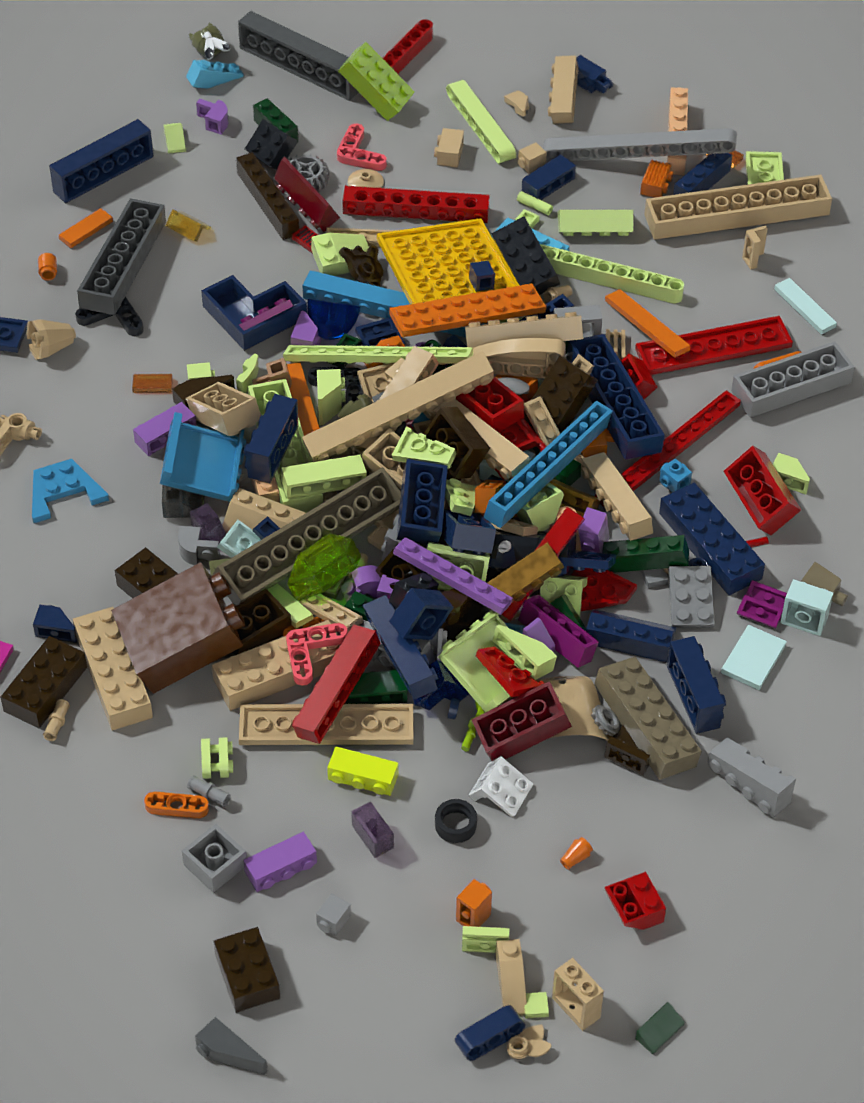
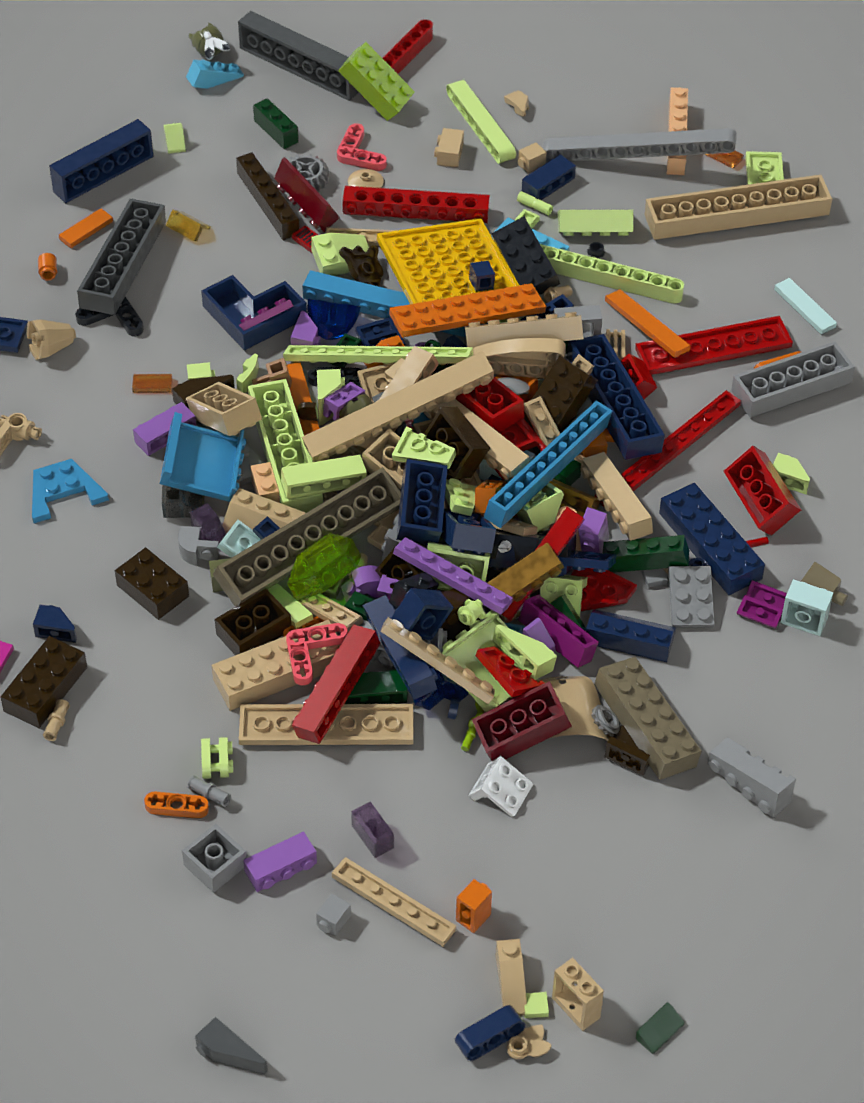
tan brick [73,607,153,731] -> none
reddish brown brick [111,562,245,694] -> none
medium lavender brick [196,98,229,135] -> none
dark brown brick [213,927,281,1013] -> none
dark blue brick [244,394,299,483] -> none
black brick [245,119,298,170] -> none
neon yellow brick [327,747,399,796] -> none
black tyre [435,799,477,843] -> none
yellowish green plate [462,926,509,953] -> none
tan brick [548,55,578,124] -> none
orange cone [560,837,593,870] -> none
dark blue brick [577,55,613,94] -> none
red slope [604,871,666,930] -> none
orange brick [640,159,674,198] -> none
dark azure brick [659,458,692,492] -> none
dark blue brick [667,636,726,734] -> none
dark blue brick [673,153,733,195] -> none
light aqua tile [721,625,787,690] -> none
tan panel [742,226,768,270] -> none
none -> dark brown tile [297,402,318,421]
none -> medium lavender hinge [323,382,365,421]
none -> tan plate [332,857,457,947]
none -> tan plate [381,617,495,705]
none -> yellowish green brick [457,599,486,626]
none -> black plate [587,242,605,259]

